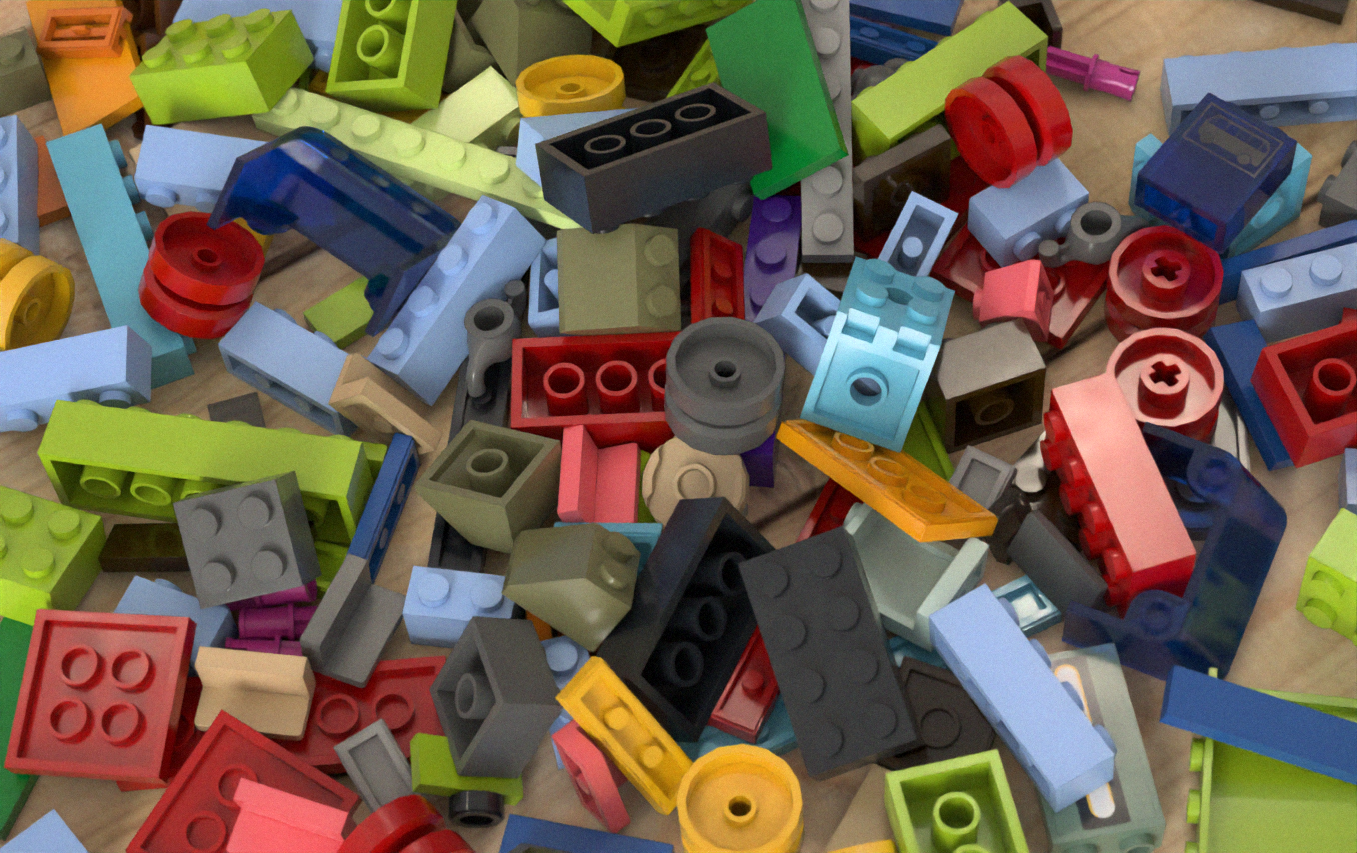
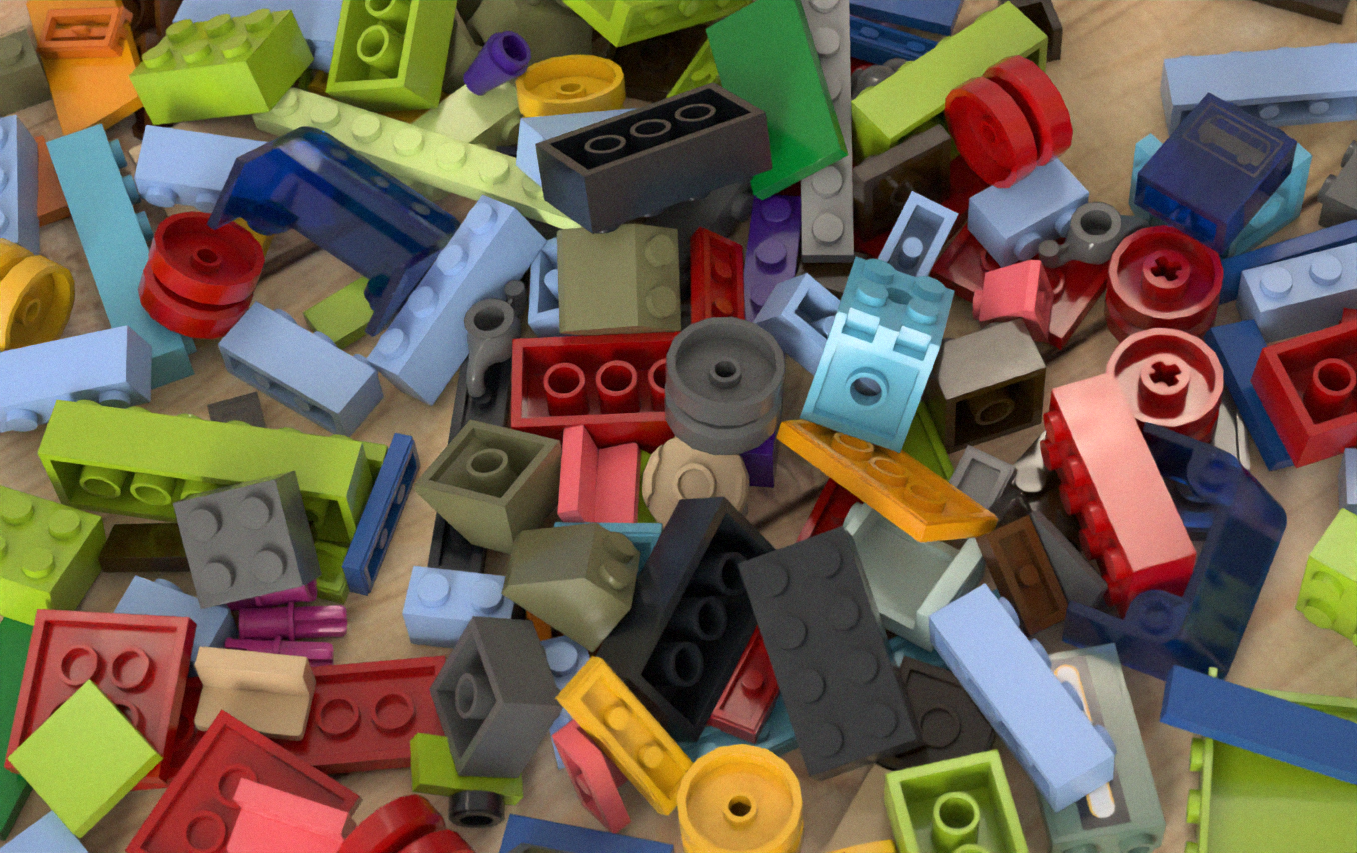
dark grey panel [299,553,406,688] -> none
tan panel [328,353,442,455] -> none
light grey tile [333,718,434,814] -> none
dark pink axle [1046,46,1140,101] -> none
none -> lime tile [7,679,163,838]
none -> dark purple cone [463,31,531,95]
none -> reddish brown plate [975,515,1073,637]

